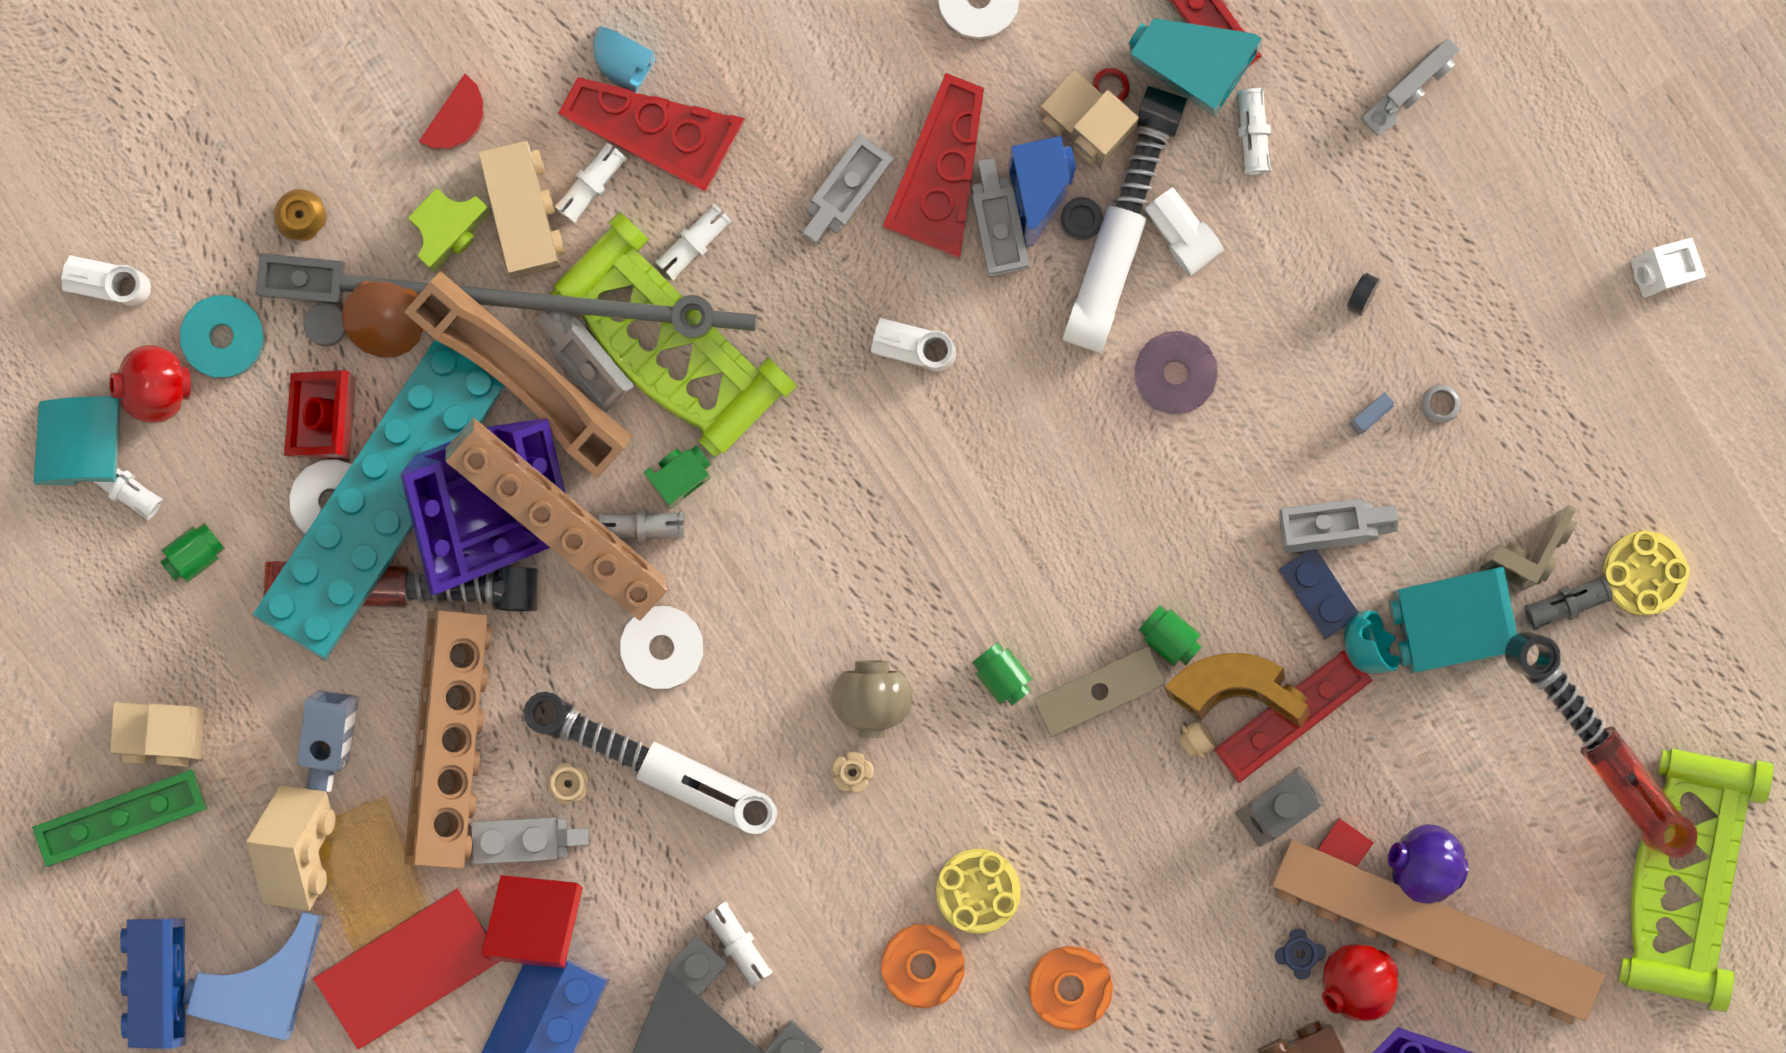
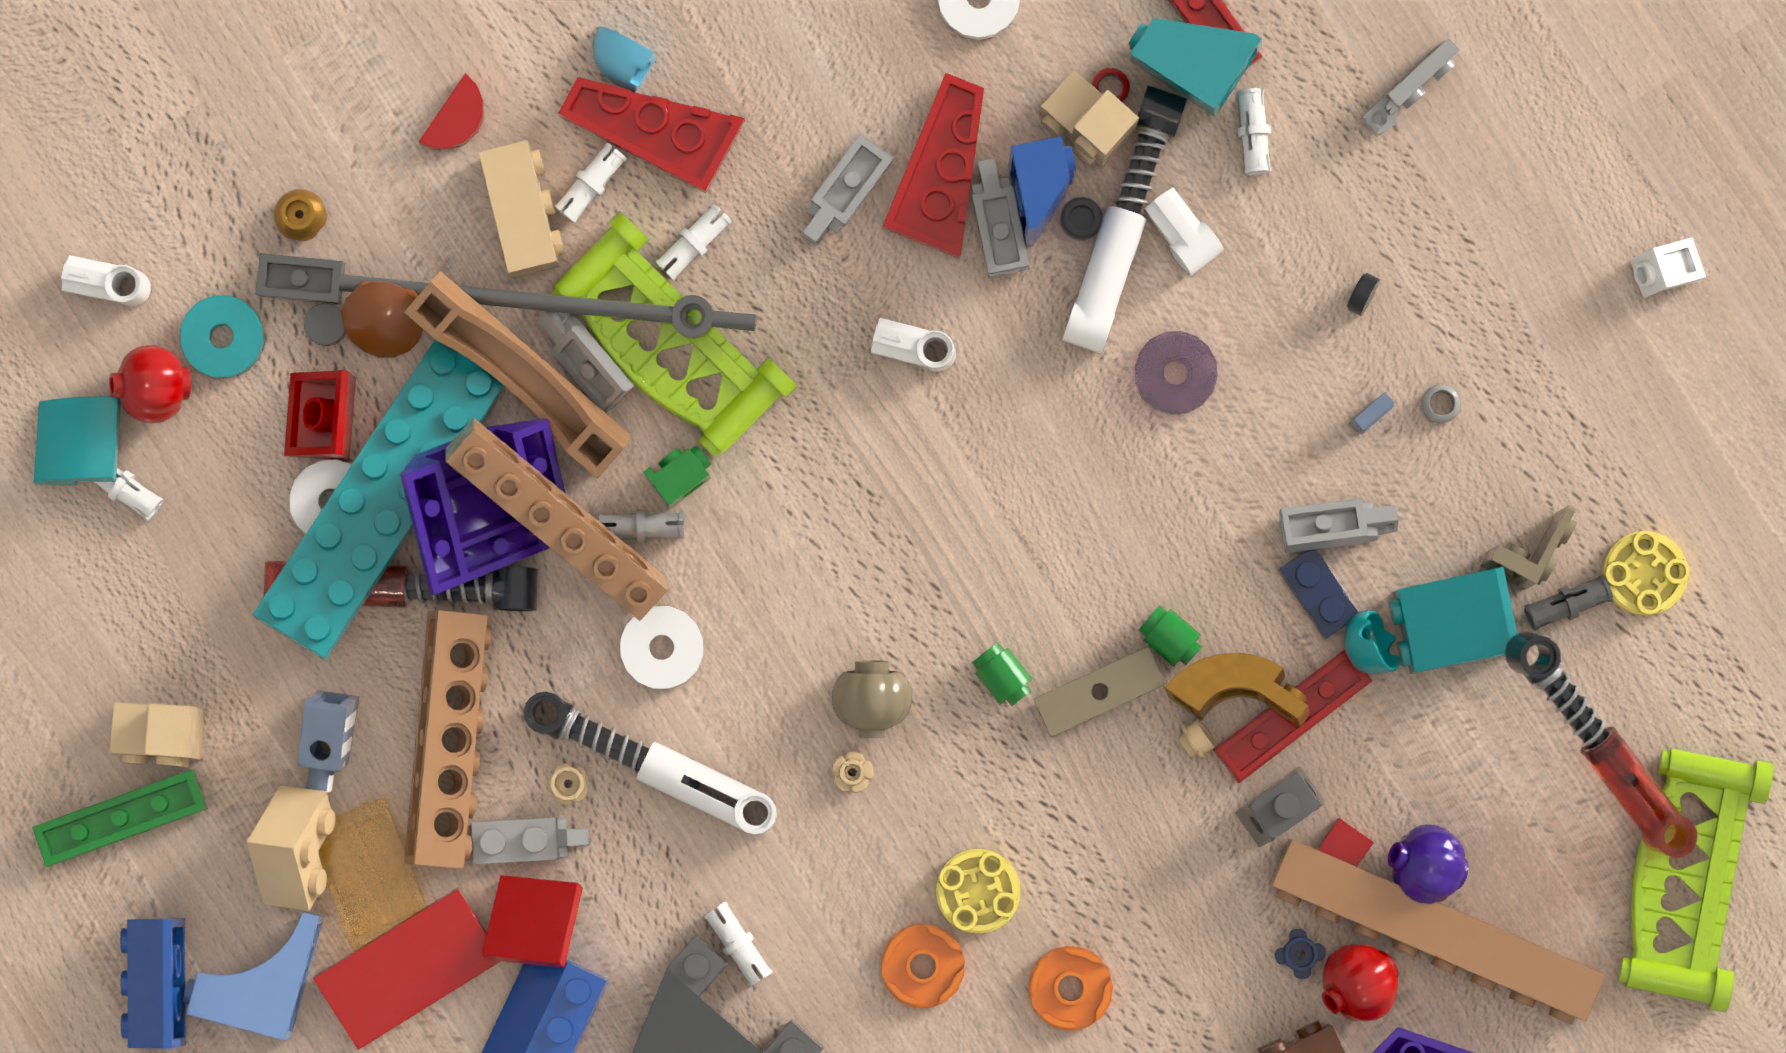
green brick [160,523,225,583] -> none
lime brick [408,188,491,273] -> none

